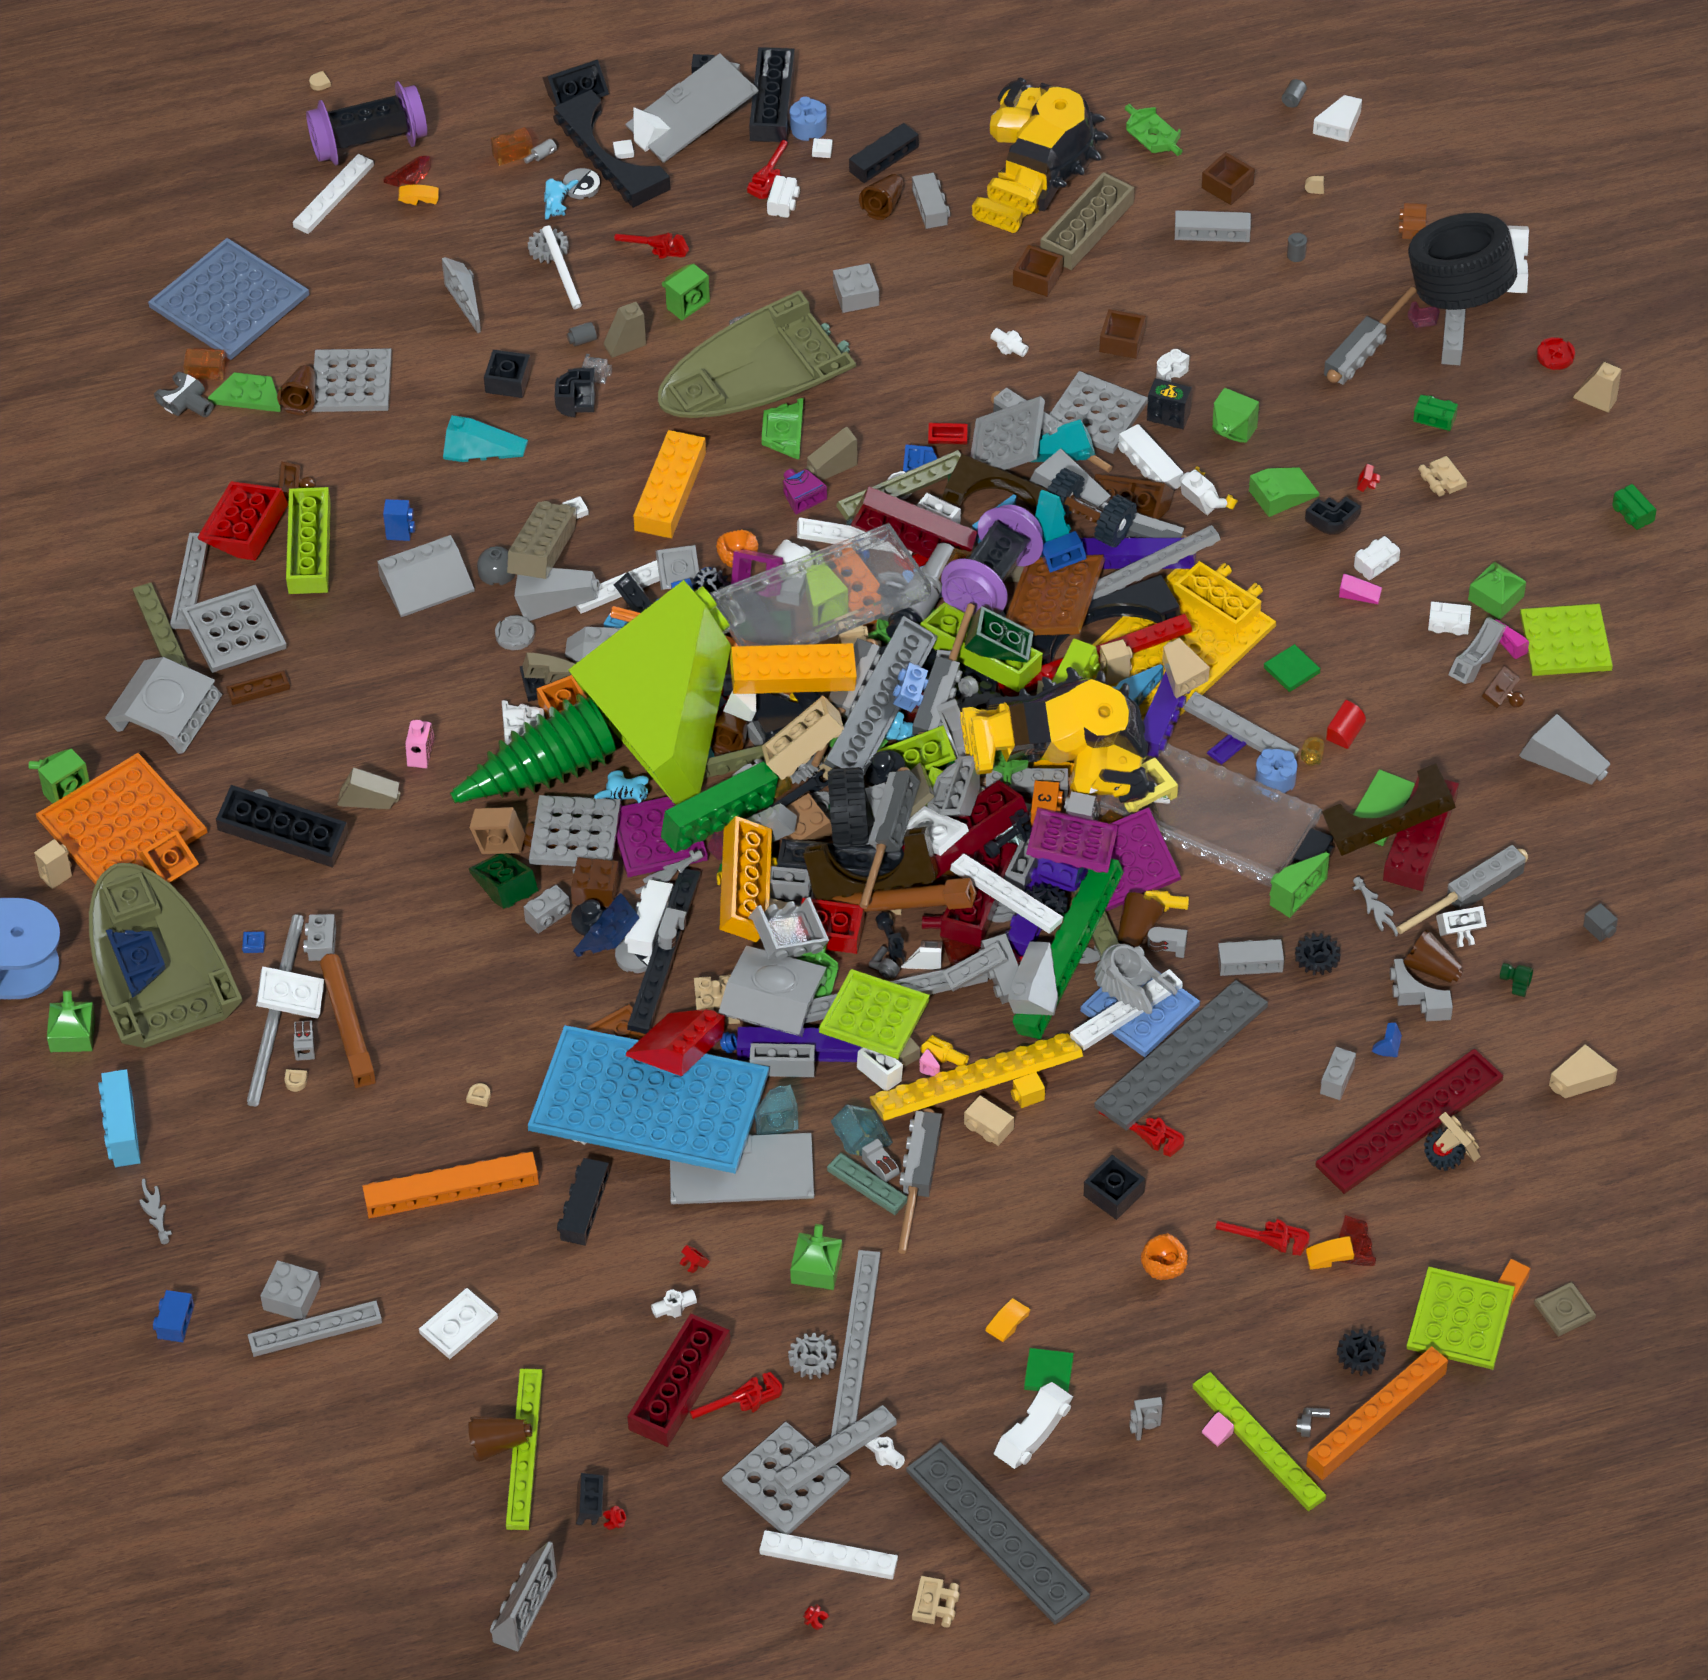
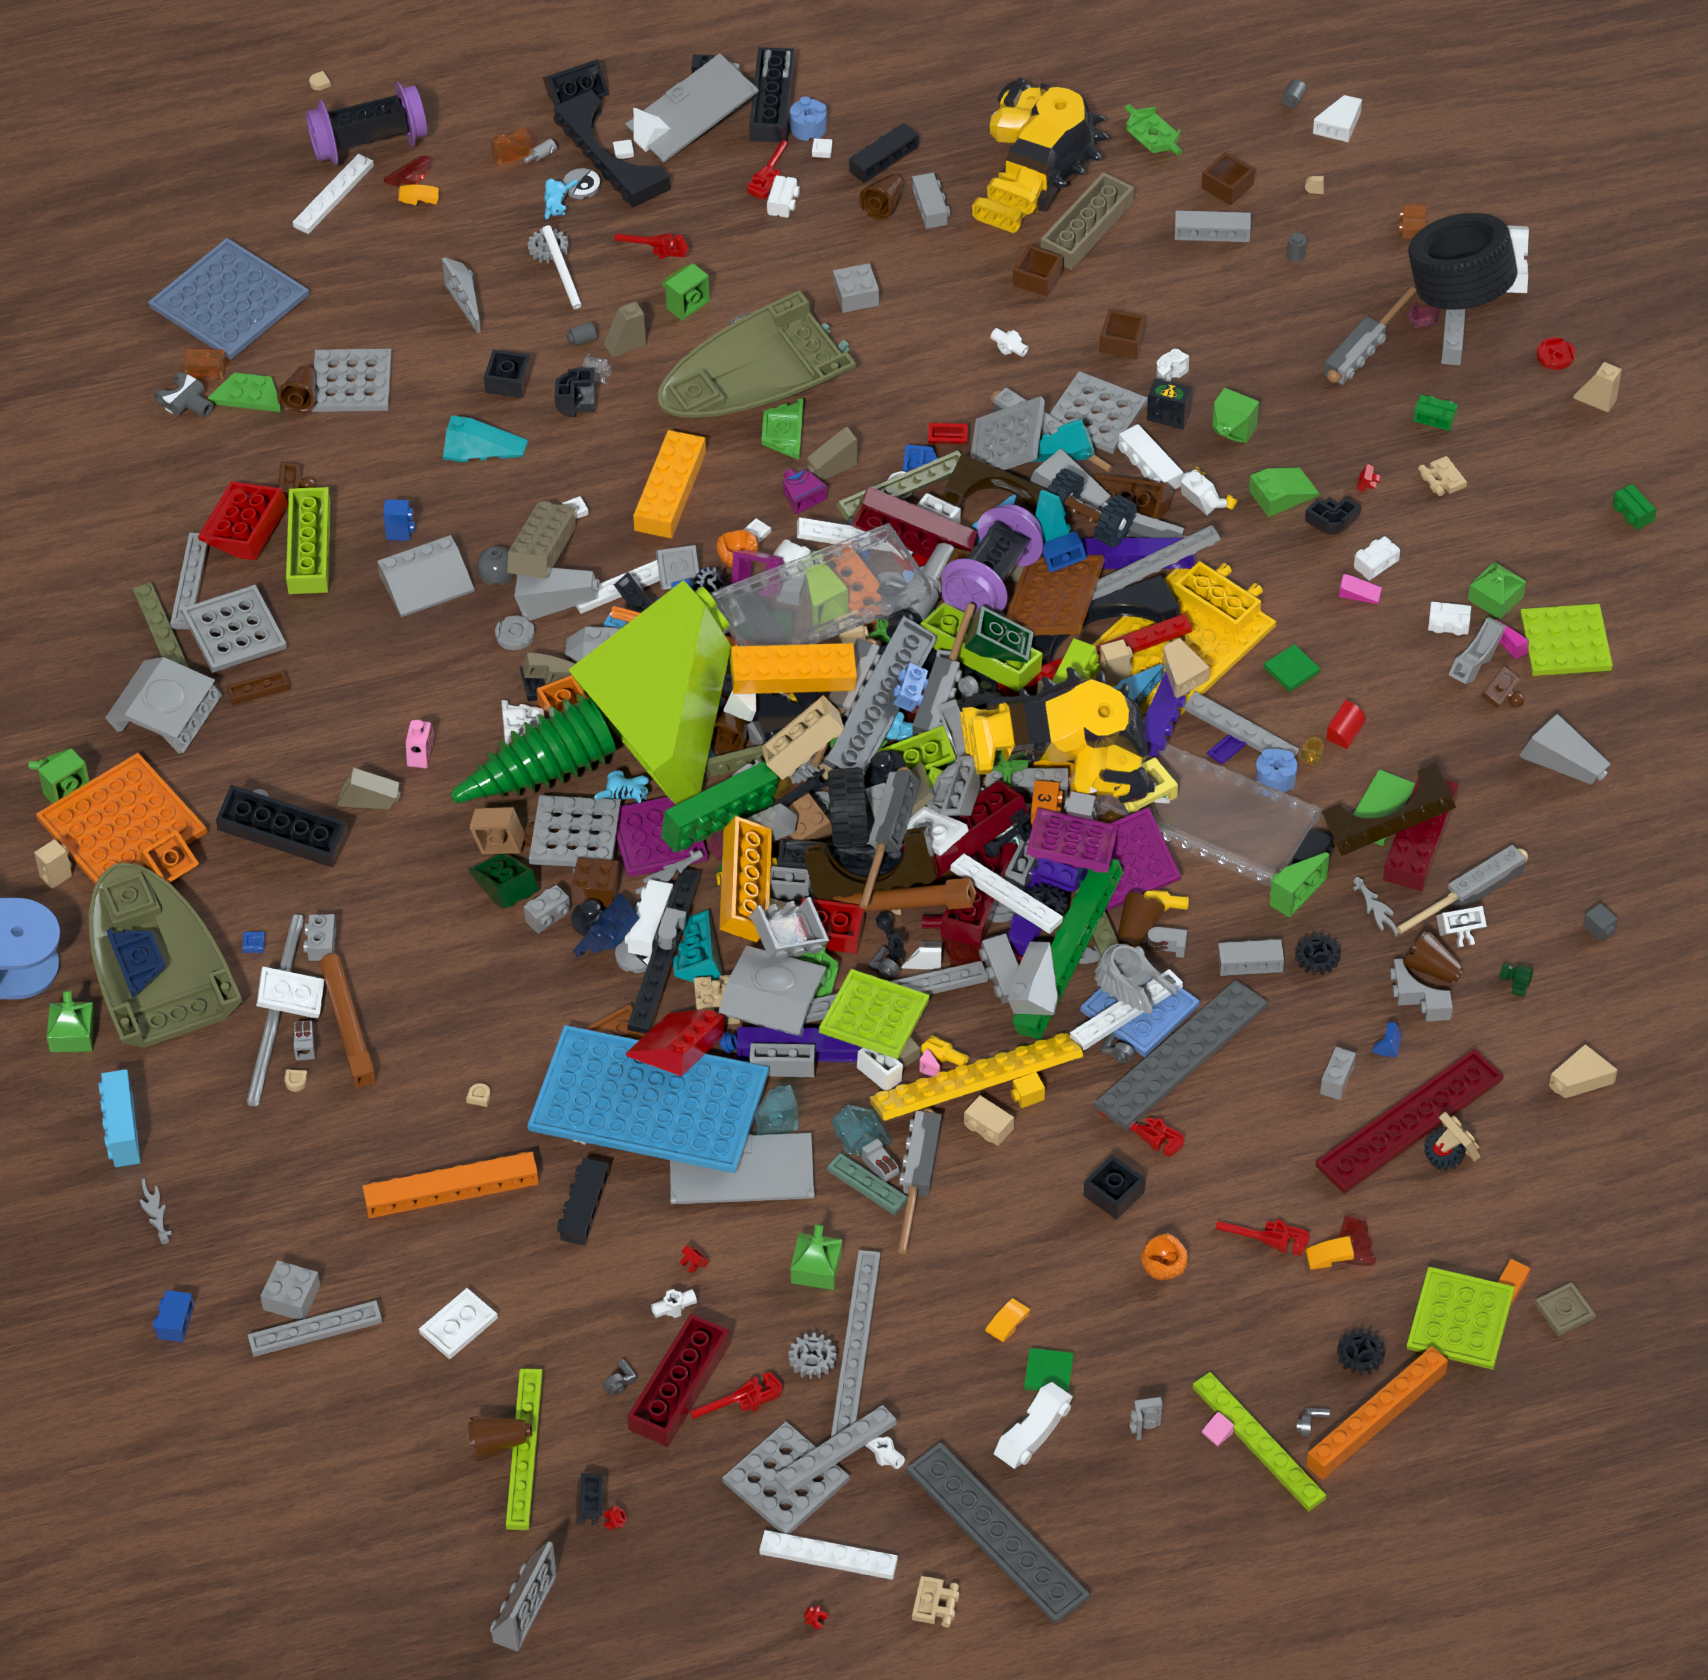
light grey tile [942,942,1008,991] -> none
none -> flat silver plate [603,1359,637,1396]
none -> teal wedge [673,910,722,982]
none -> white tile [744,518,771,544]
none -> flat silver plate [1101,1032,1135,1063]

